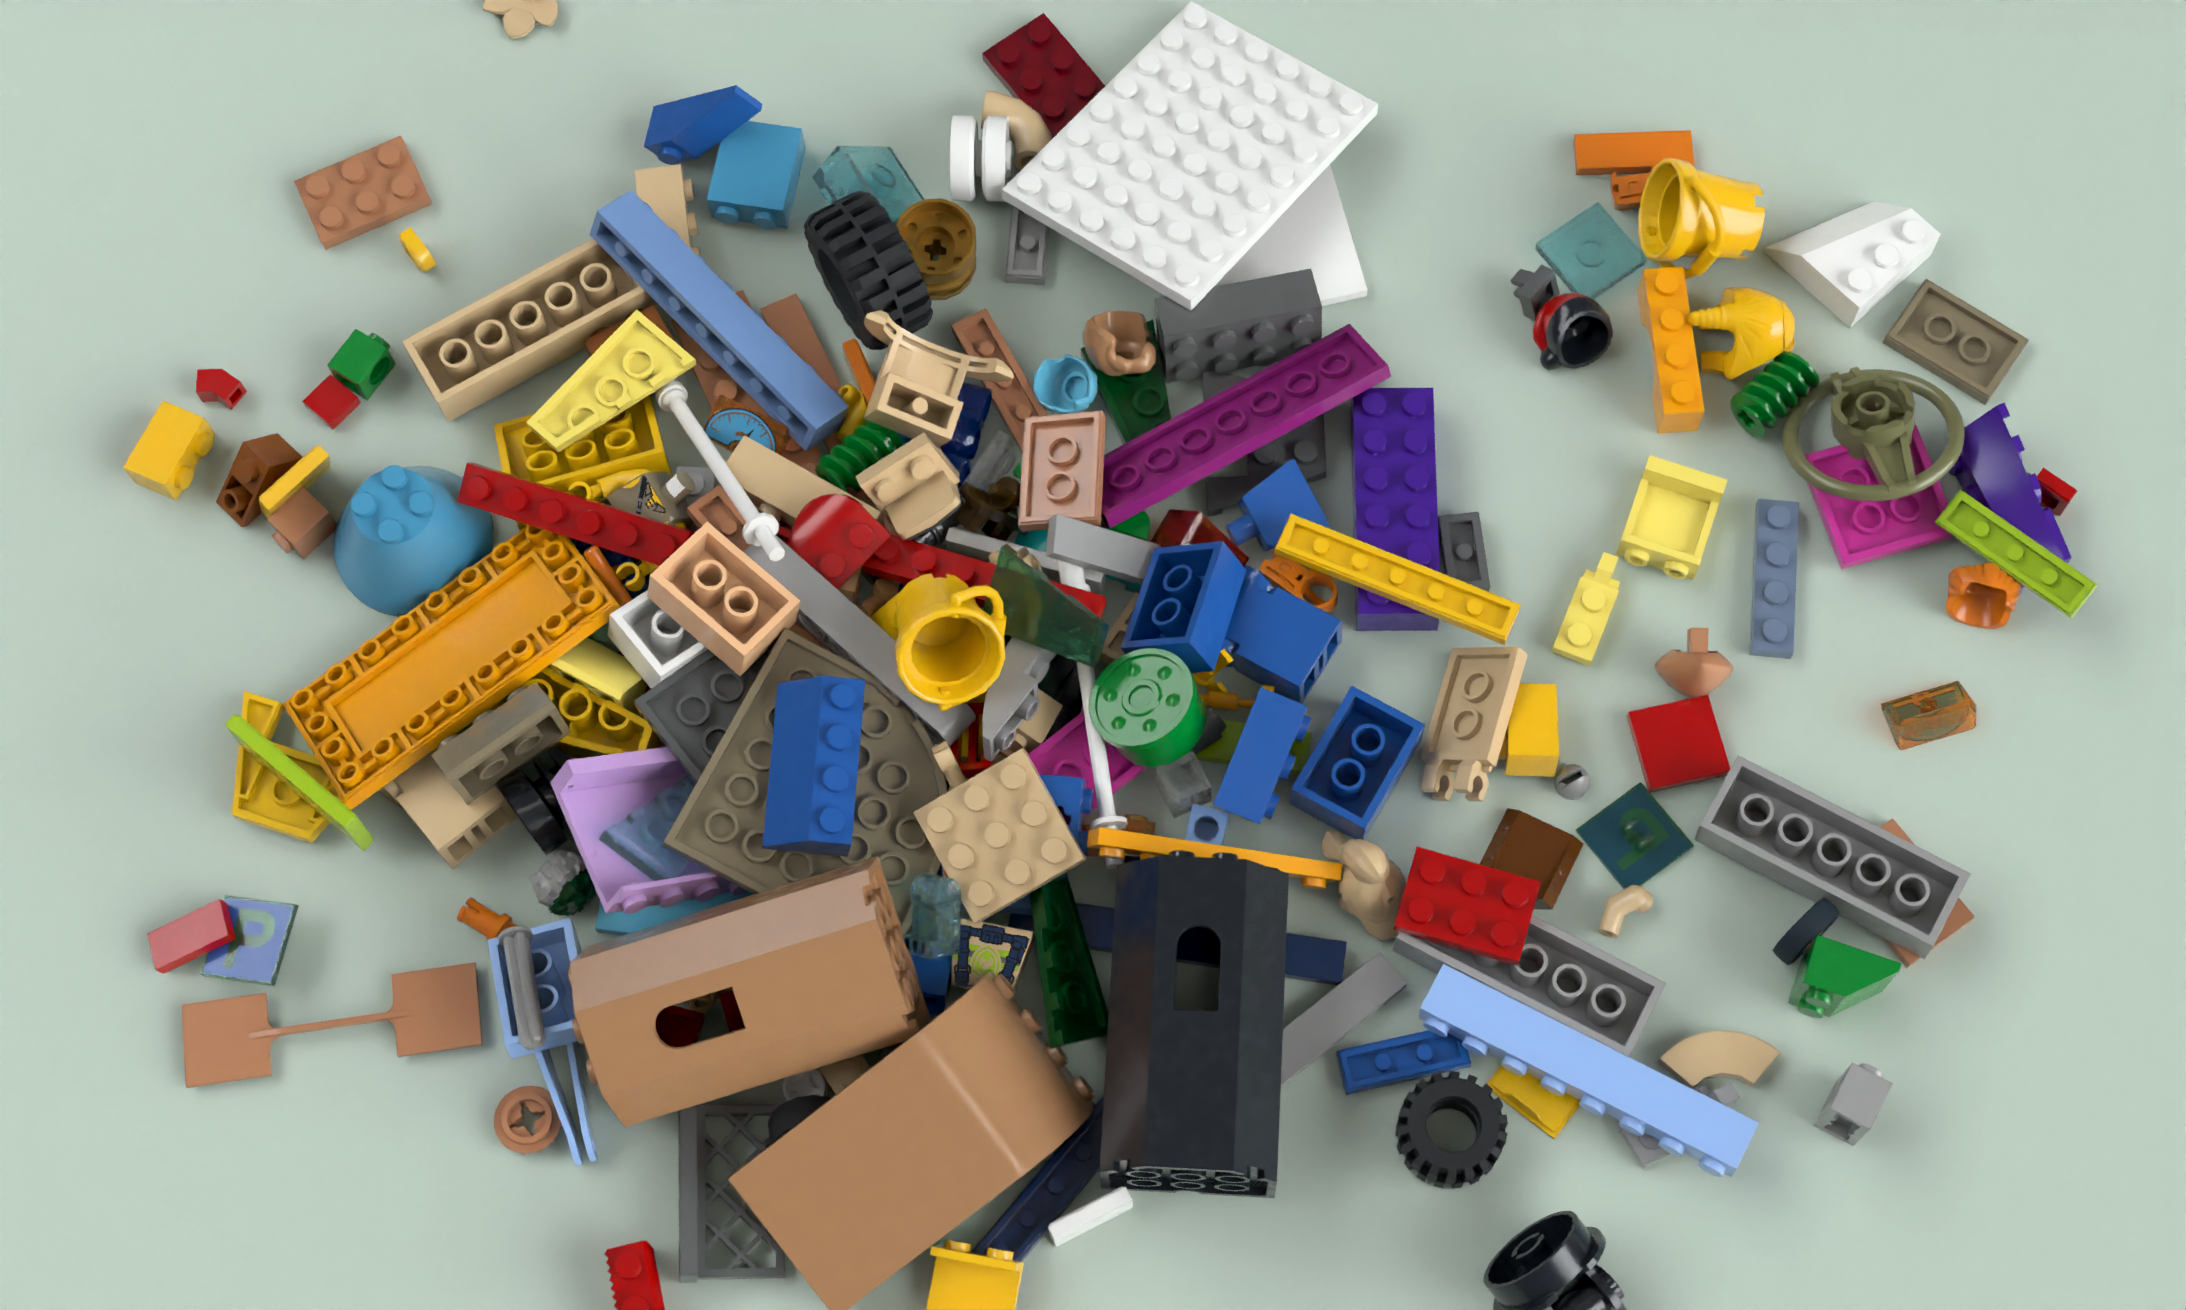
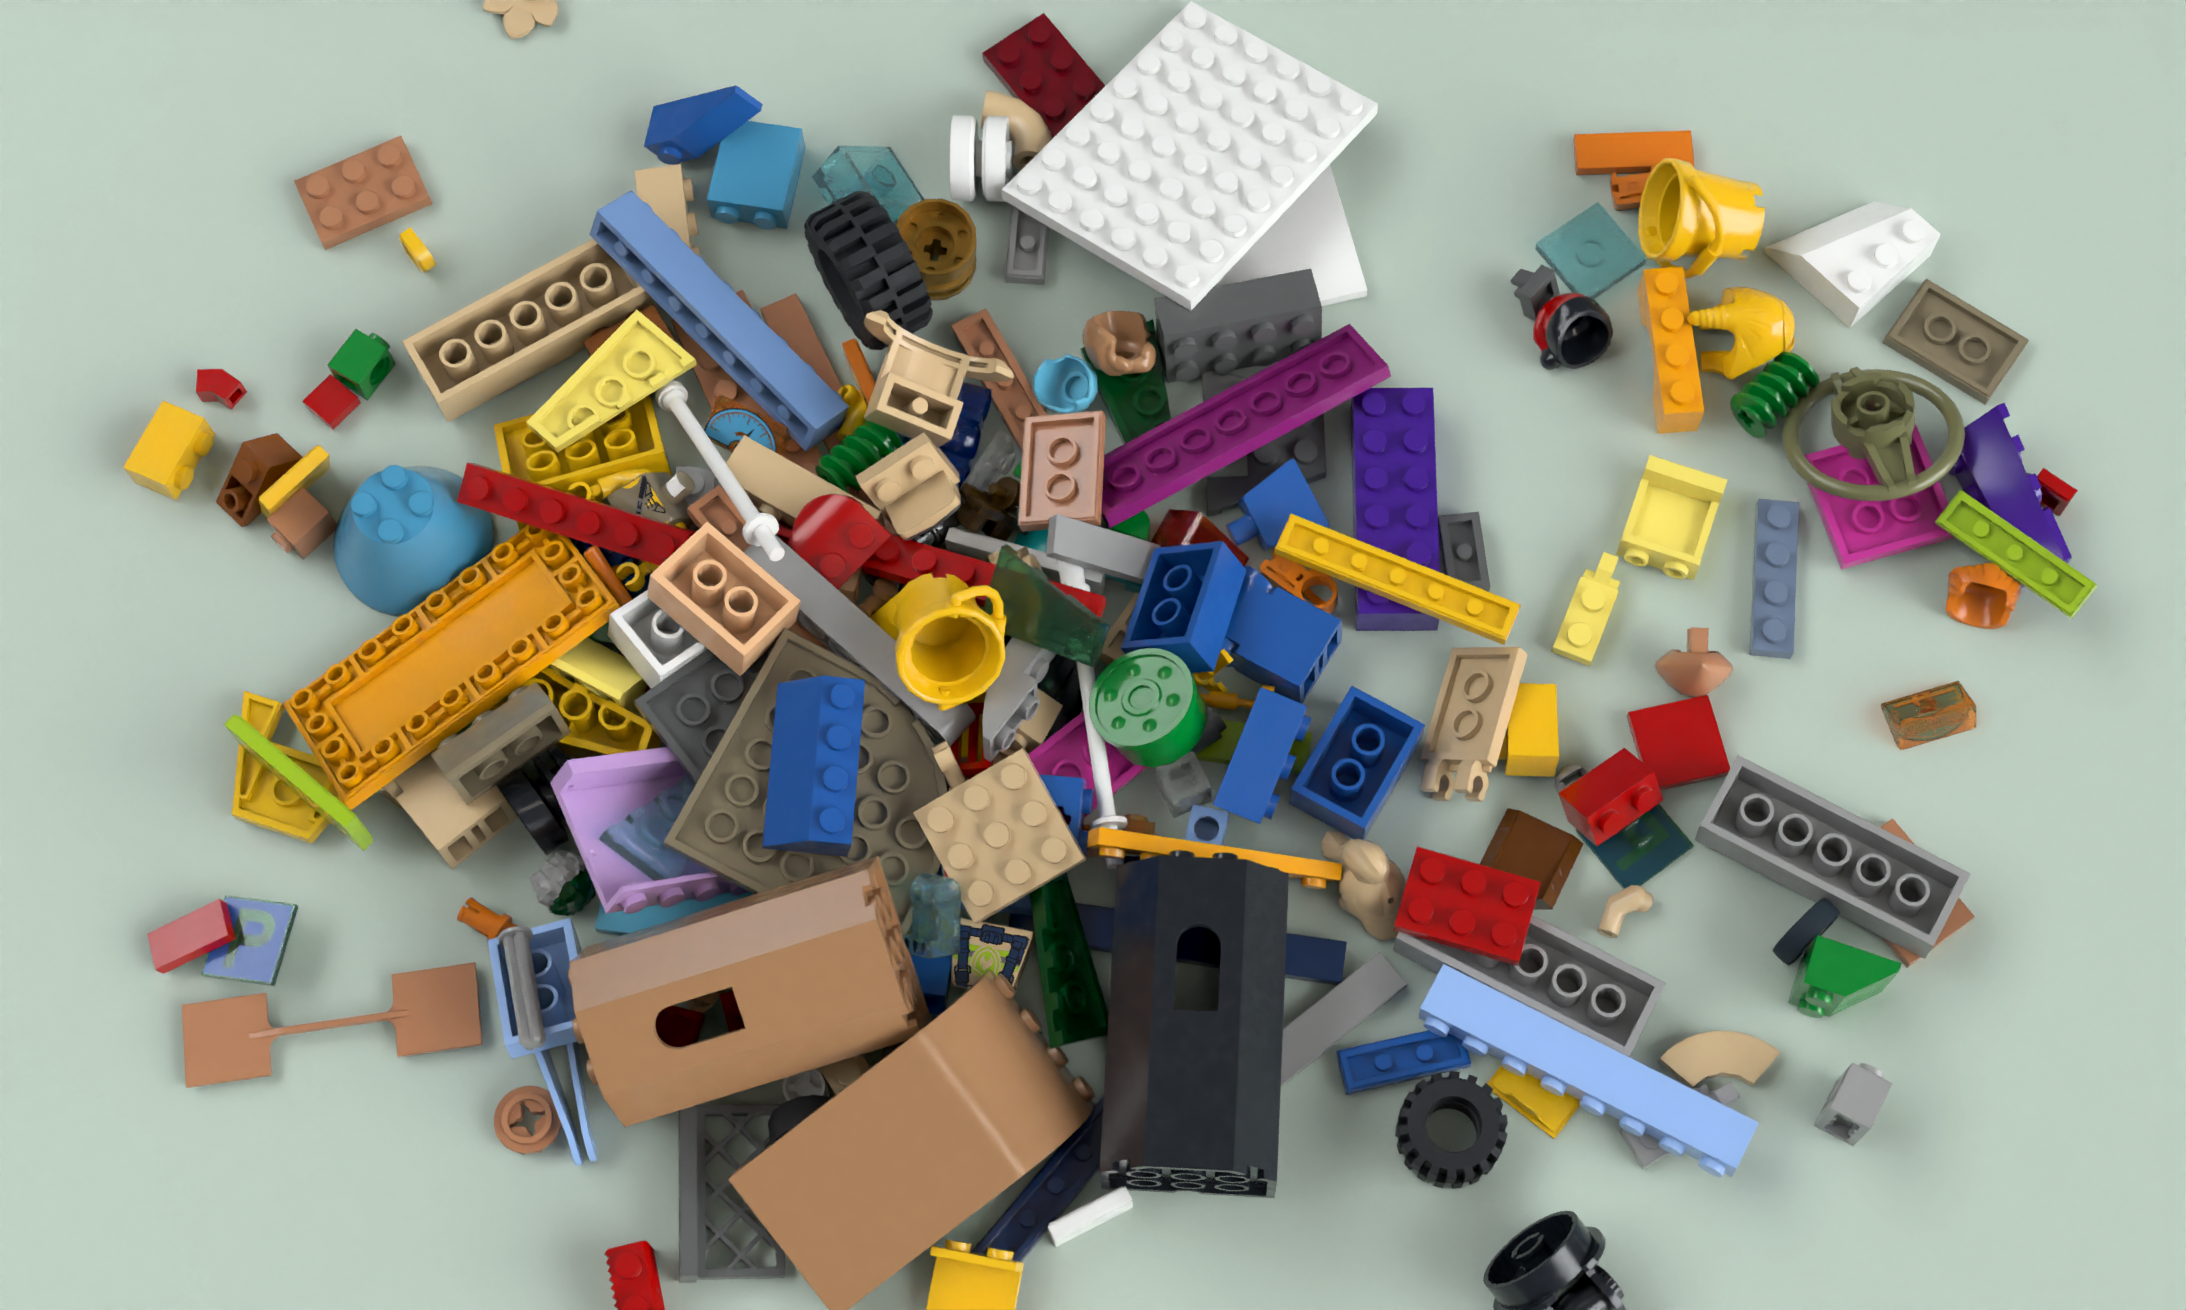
none -> red brick [1558,748,1663,846]

